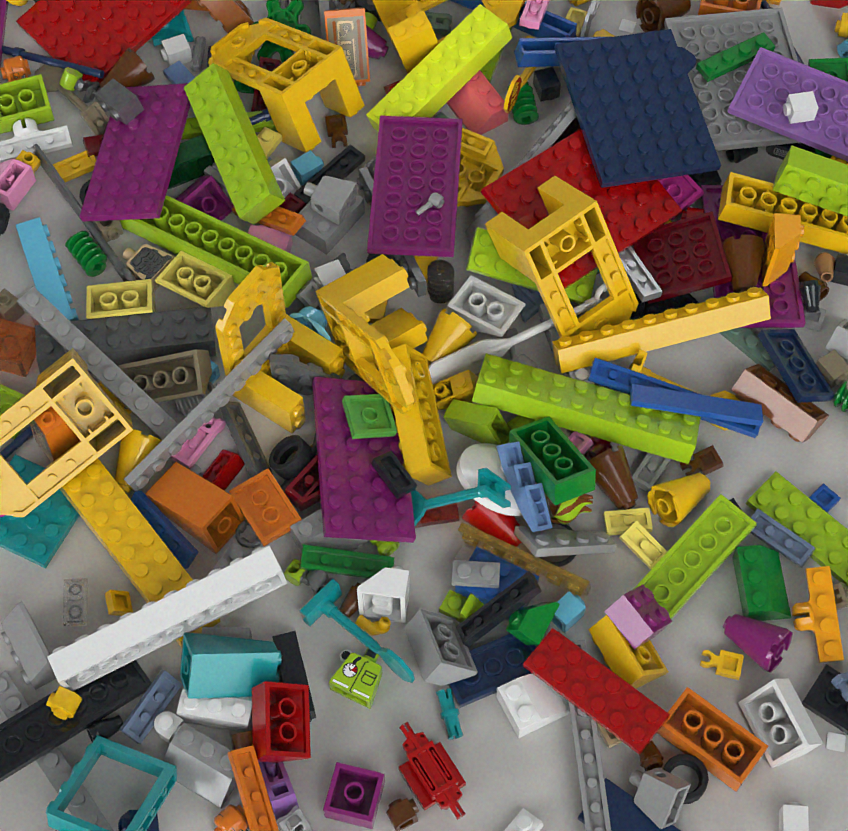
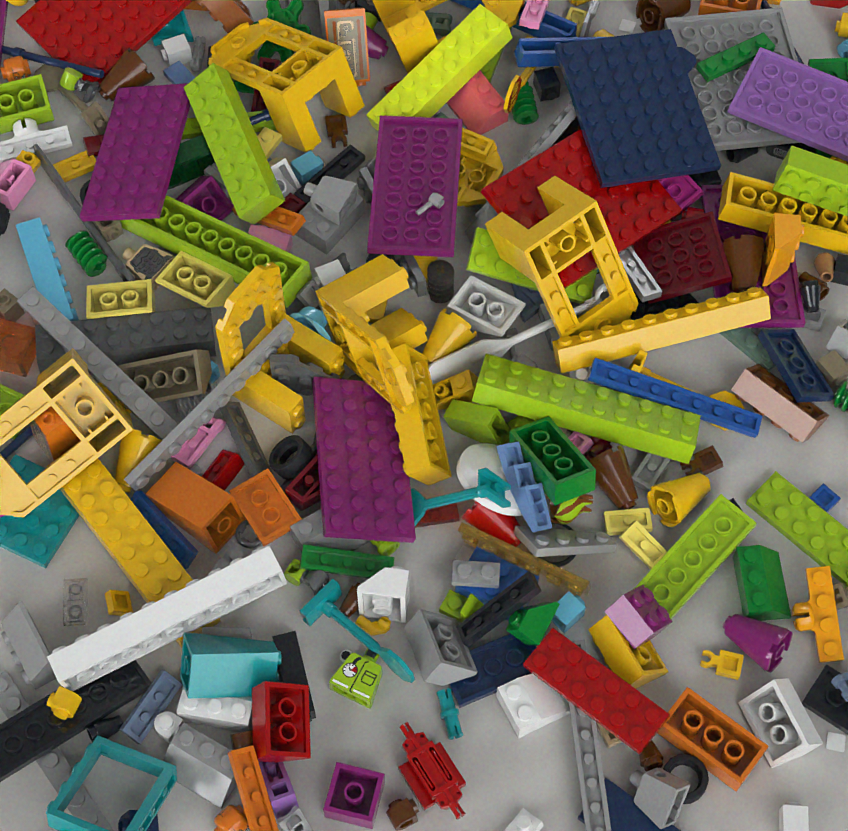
flat silver brick [95,79,144,125] -> none
bright green plate [342,394,397,439] -> none
black plate [371,450,417,499] -> none
blue tile [630,384,763,426] -> none
sand blue plate [750,508,815,568] -> none
white brick [783,91,818,124] -> none

